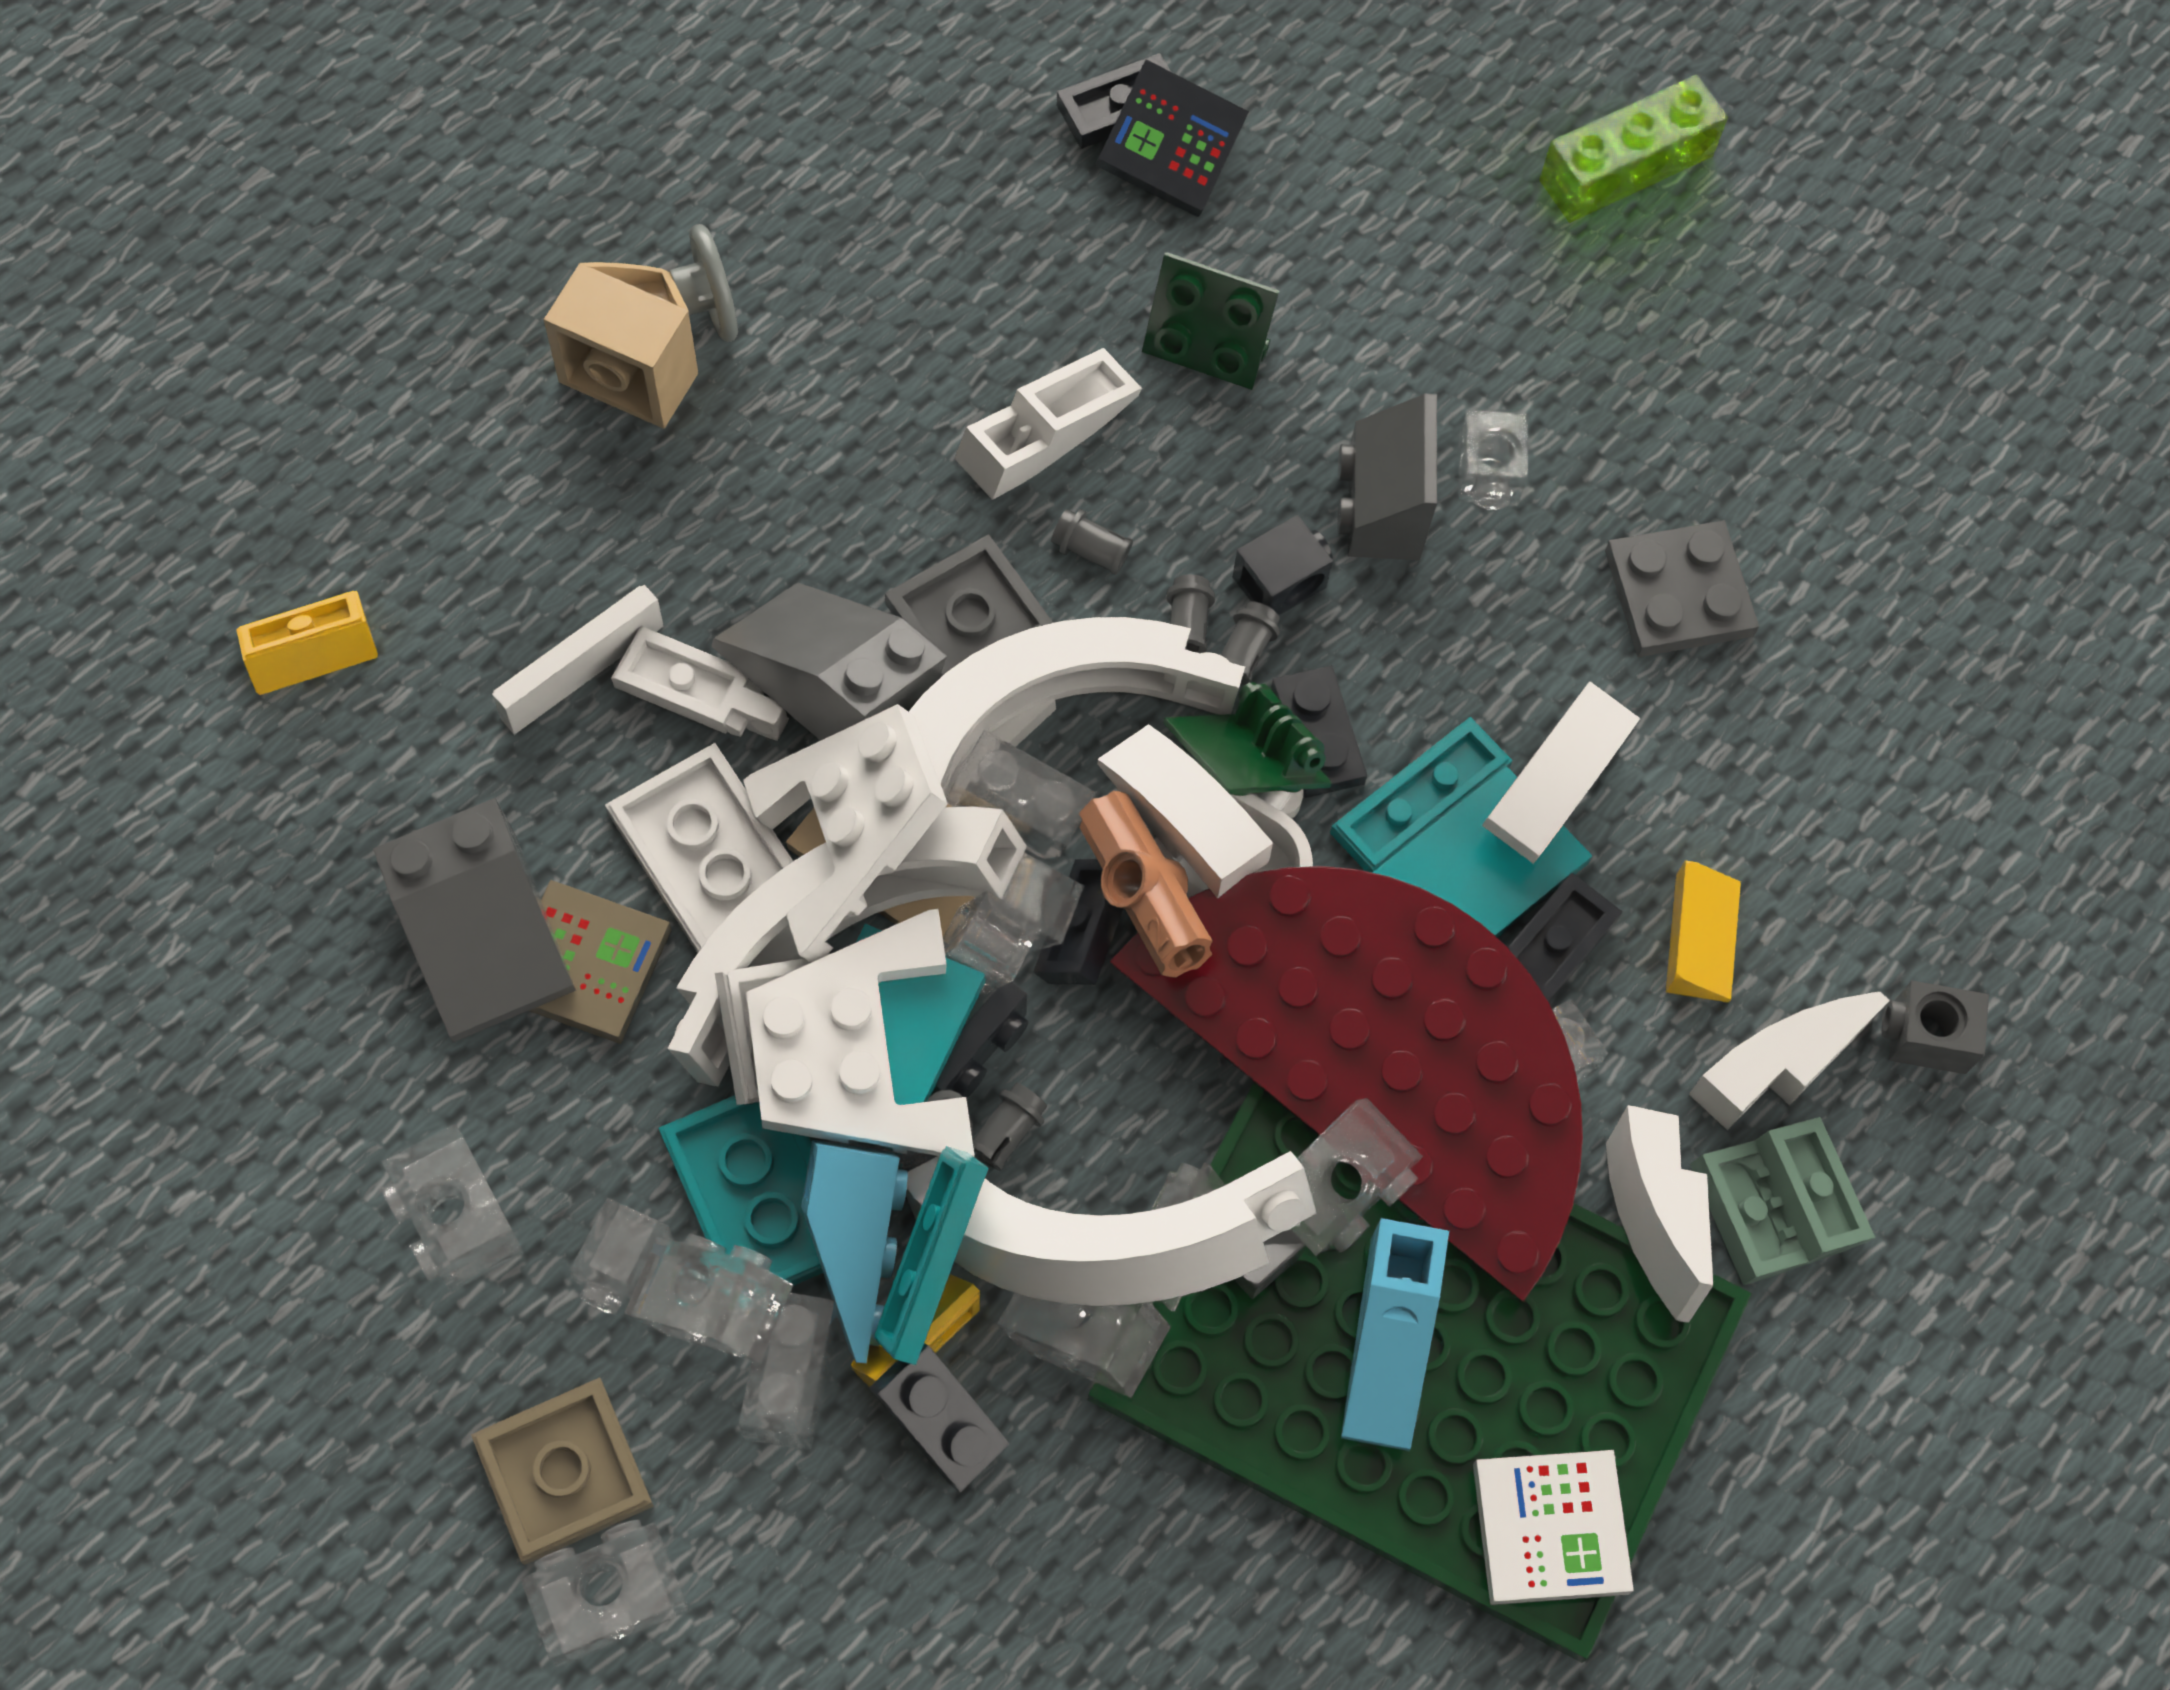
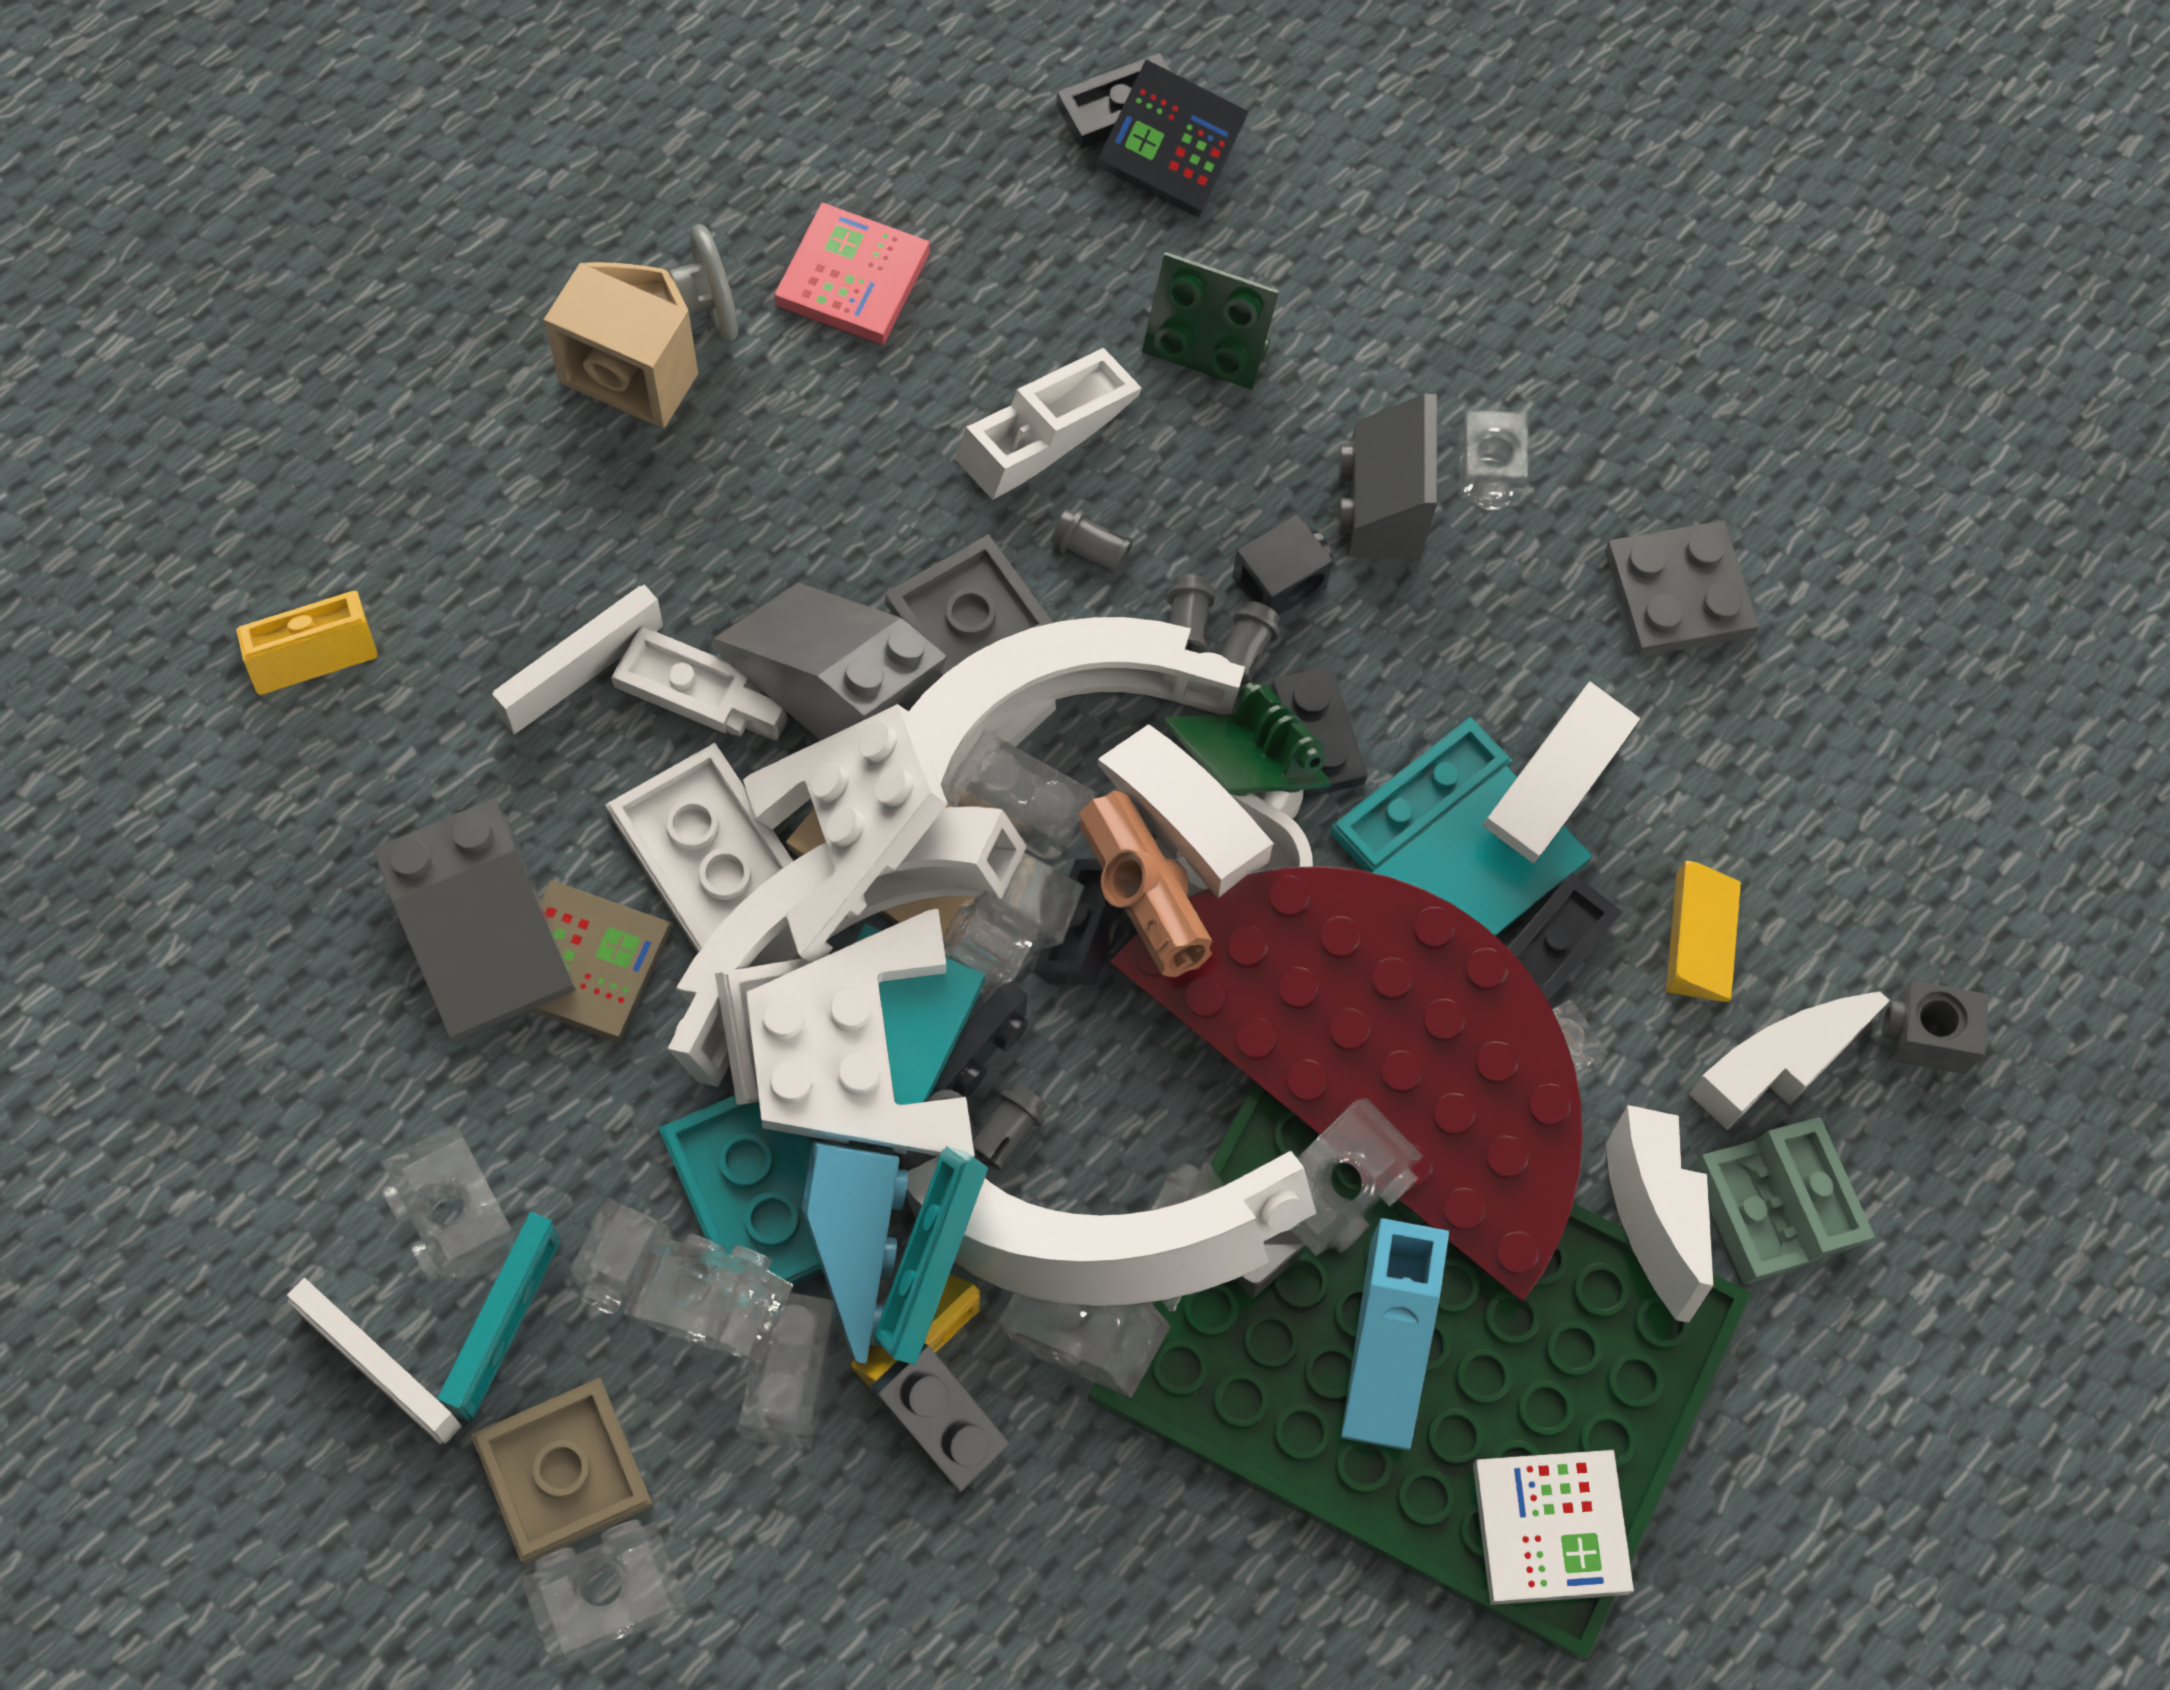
clear neon green brick [1539,74,1728,223] -> none
none -> white tile [287,1277,462,1444]
none -> teal tile [437,1211,561,1422]
none -> coral tile [774,203,930,346]

